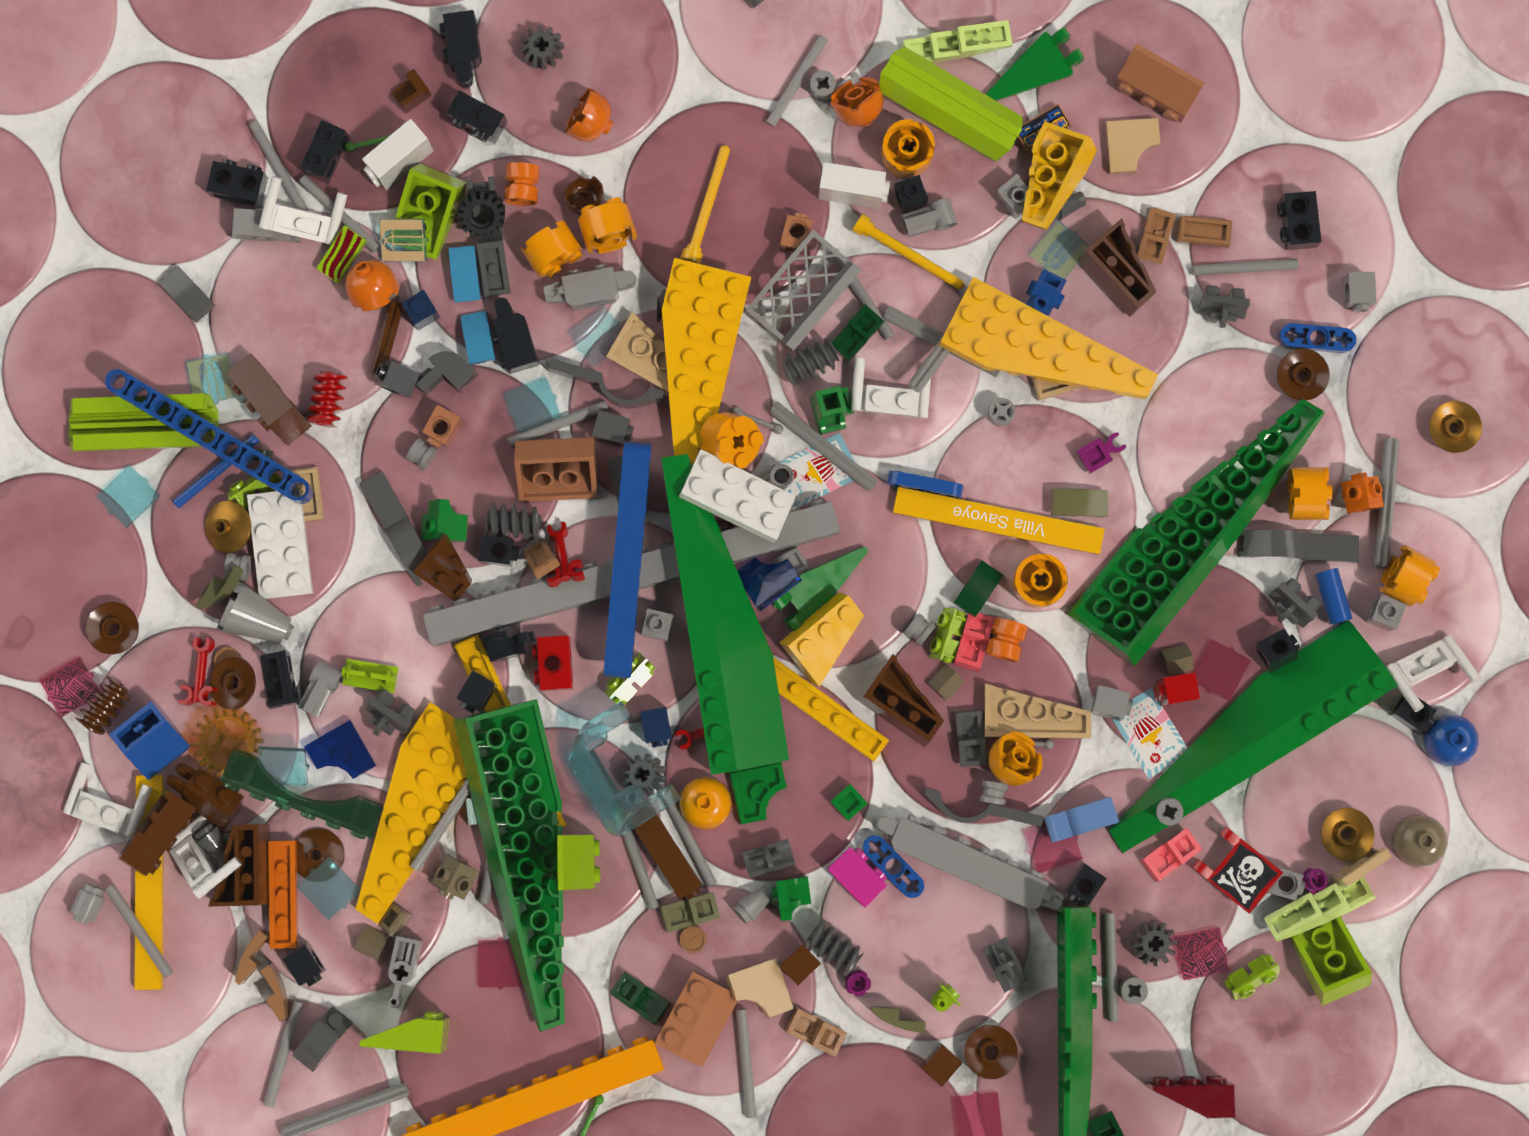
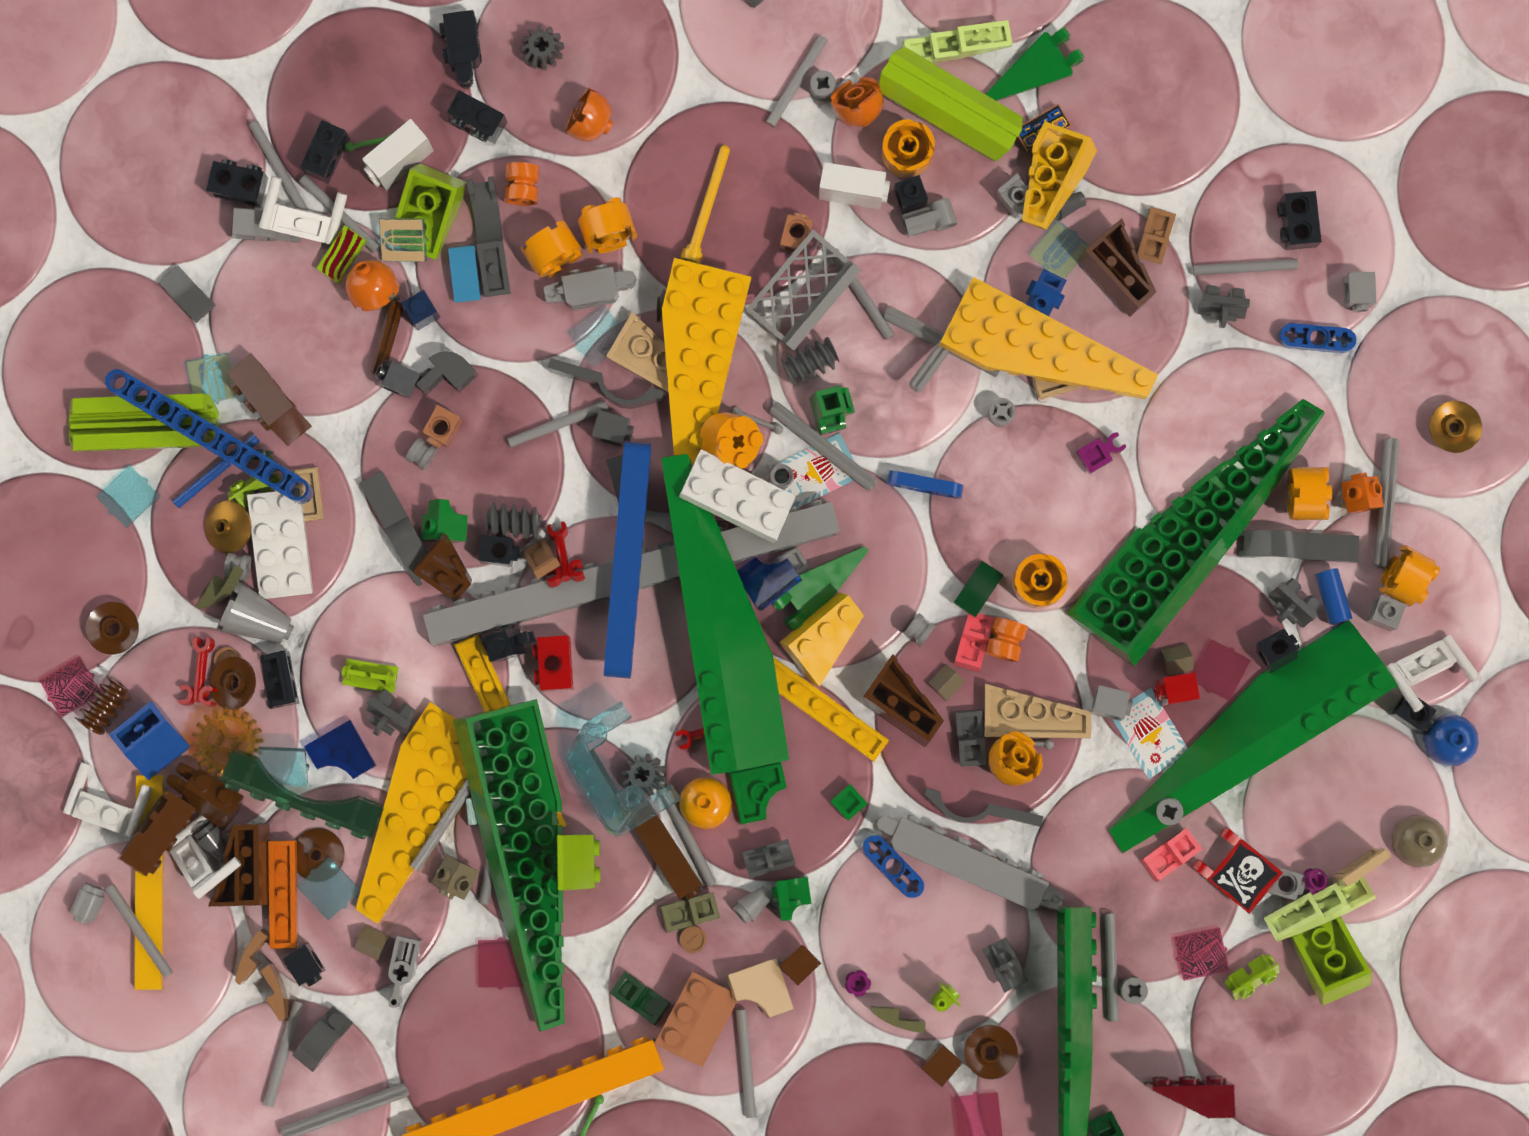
light grey piece [298,661,343,717] -> none
red piece [307,371,348,428] -> none
lime slope [359,1011,450,1054] -> none
dark tan slope [378,903,413,937] -> none
reddish brown panel [392,69,432,113] -> none
black brick [456,671,498,714] -> none
black tyre [458,187,505,239] -> none
dark azure slope [461,311,496,365] -> none
black hinge [490,297,539,374] -> none
clear light blue piece [504,377,561,433] -> none
nougat slope [514,437,598,502] -> none
reddish brown hair [564,176,604,215] -> none
hinge [604,653,655,707] -> none
light grey bar [614,806,659,910] -> none
dark blue brick [640,707,673,748] -> none
light grey brick [641,608,674,642] -> none
medium nougat slope [784,1007,847,1057] -> none
dark grey piece [805,919,864,977] -> none
dark pink brick [827,847,888,908] -> none
dark green slope [832,304,885,363] -> none
white plate [851,358,931,419] -> none
yellow piece [852,213,965,290] -> none
yellow tile [893,487,1105,555] -> none
lime hinge [929,608,967,664] -> none
light grey wheel [979,780,1008,806] -> none
clear pink piece [1024,825,1083,873] -> none
medium blue piece [1044,797,1119,843] -> none
olive slope [1051,489,1108,518] -> none
black brick [1064,863,1107,906] -> none
tan tile [1106,118,1160,174] -> none
nougat slope [1114,43,1204,123] -> none
dark grey gear [1131,920,1177,967] -> none
medium nougat tile [1177,215,1232,248] -> none
reddish brown dish [1277,349,1330,401] -> none
pearl gold dish [1321,808,1375,861] -> none

